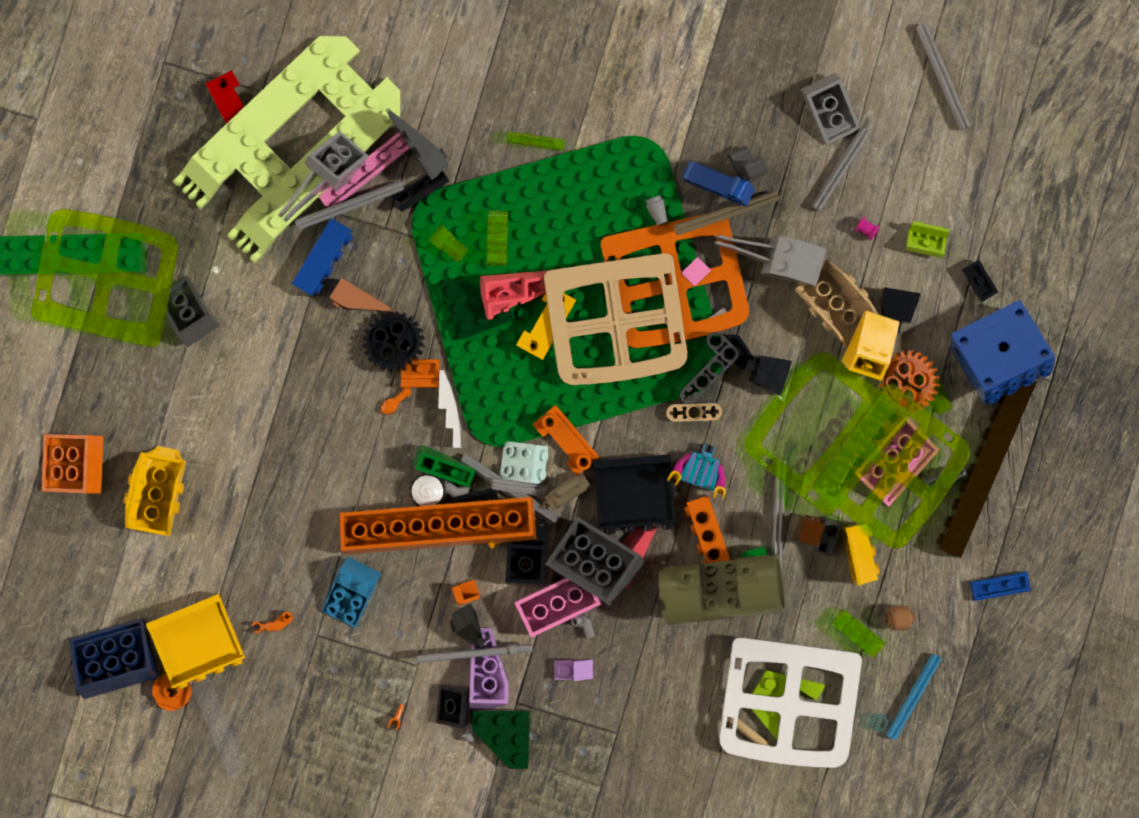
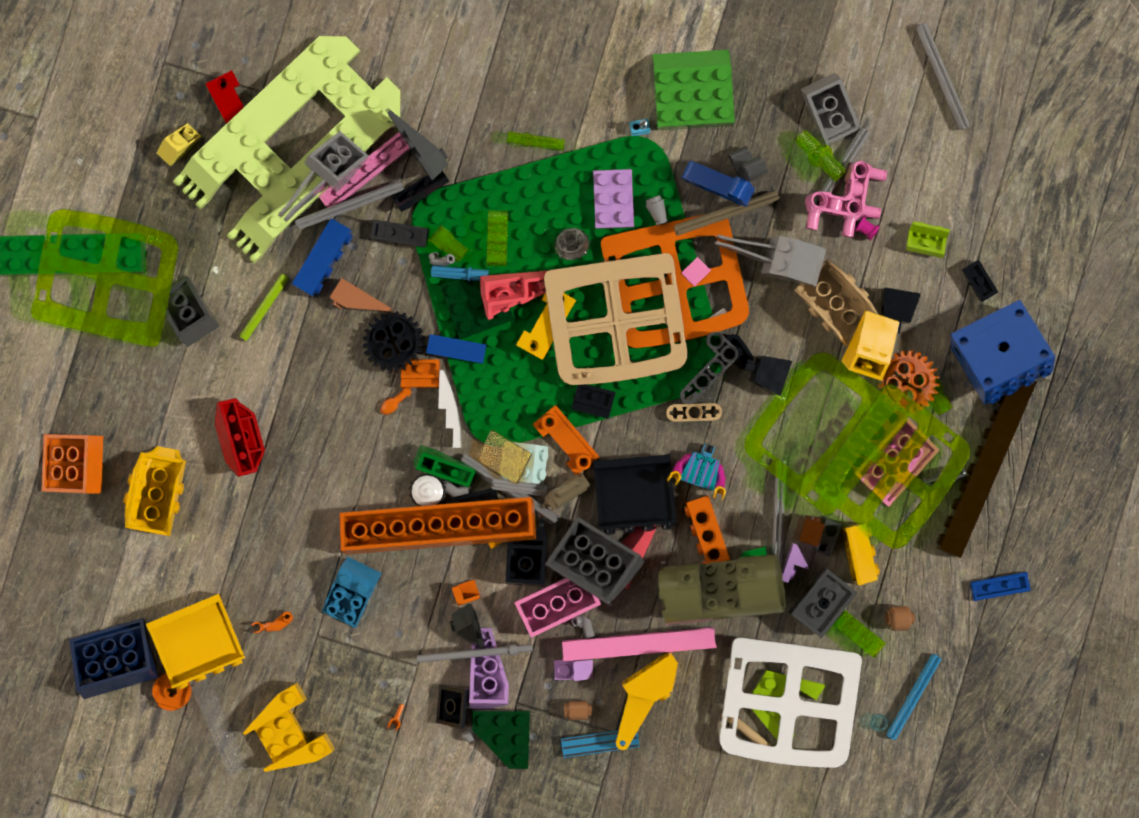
none -> light yellow slope [156,123,201,166]
none -> red wedge [215,398,265,477]
none -> lime piece [239,273,290,341]
none -> yellow wedge [243,682,335,772]
none -> black plate [370,219,430,248]
none -> blue tile [426,334,487,364]
none -> light grey arm [428,252,455,266]
none -> dark azure axle [431,266,489,282]
none -> clear yellow piece [477,430,532,484]
none -> clear smoke piece [553,228,591,261]
none -> dark azure tile [561,730,640,758]
none -> bright pink tile [562,627,717,661]
none -> medium nougat brick [564,700,592,720]
none -> black plate [572,384,616,419]
none -> lavender plate [593,169,634,229]
none -> yellow slope [616,652,678,750]
none -> medium azure piece [629,118,650,136]
none -> bright green slope [652,50,735,131]
none -> lavender slope [782,543,809,583]
none -> dark grey piece [788,567,857,639]
none -> clear neon green piece [795,130,846,181]
none -> bright pink pin [805,161,887,238]

